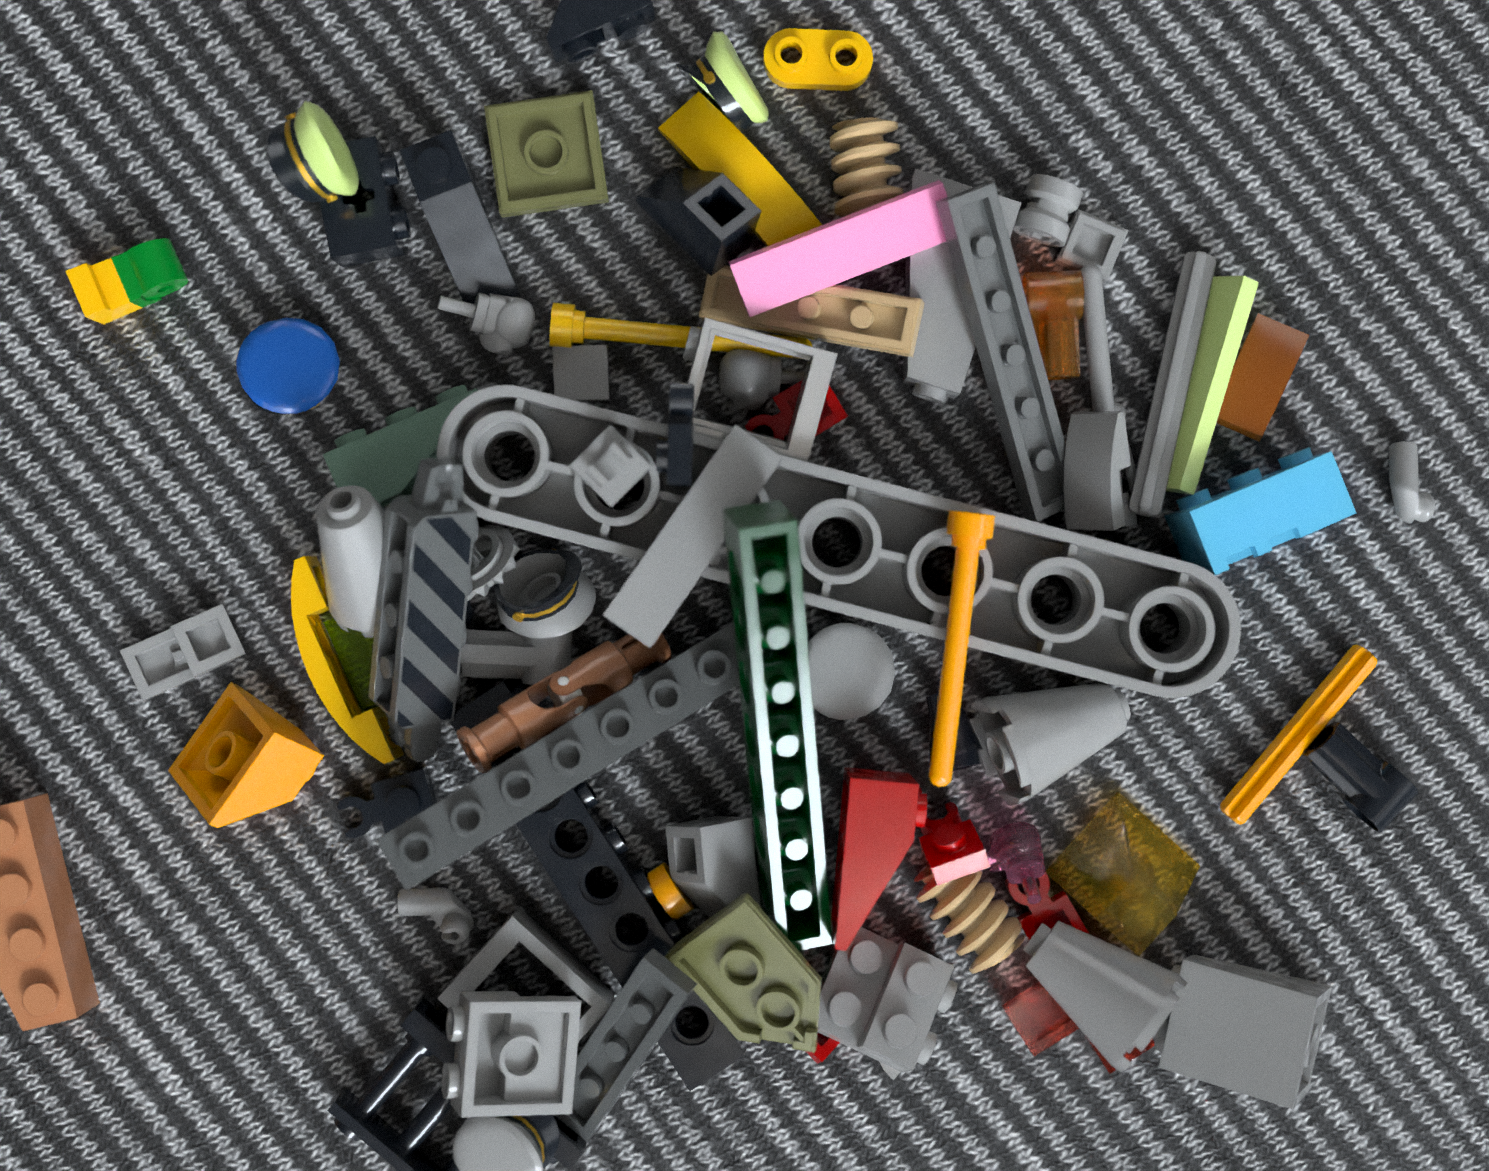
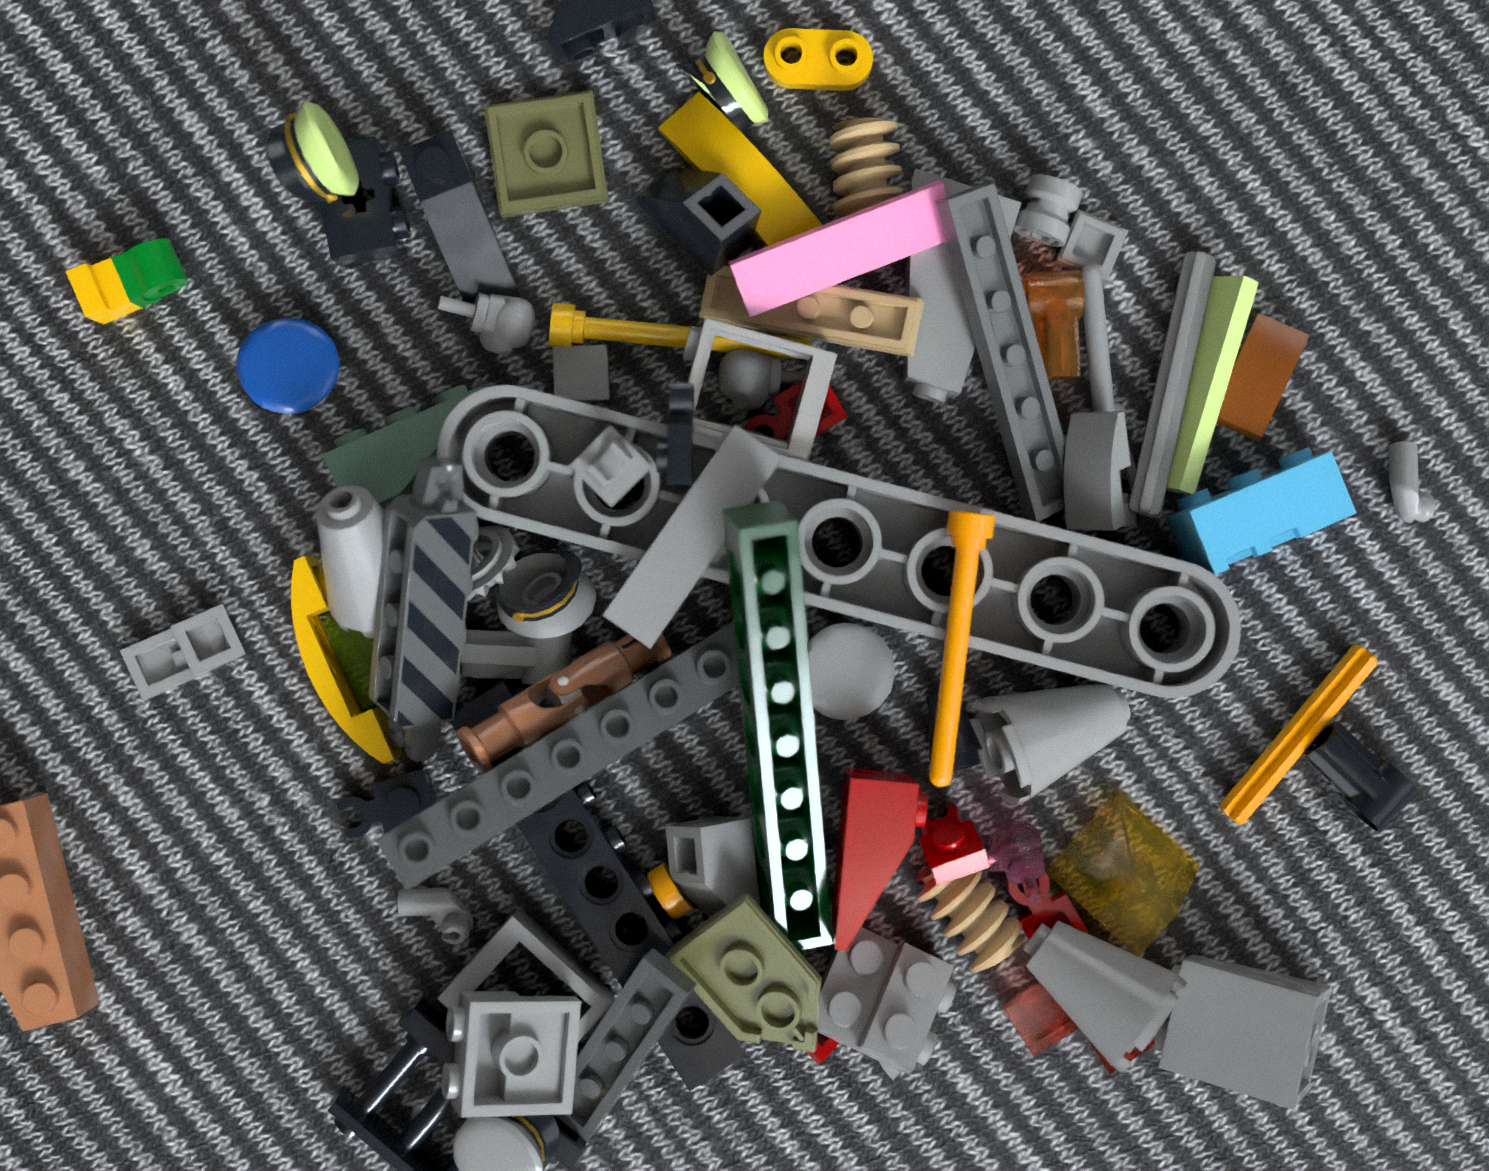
light orange slope [168,682,324,828] -> none

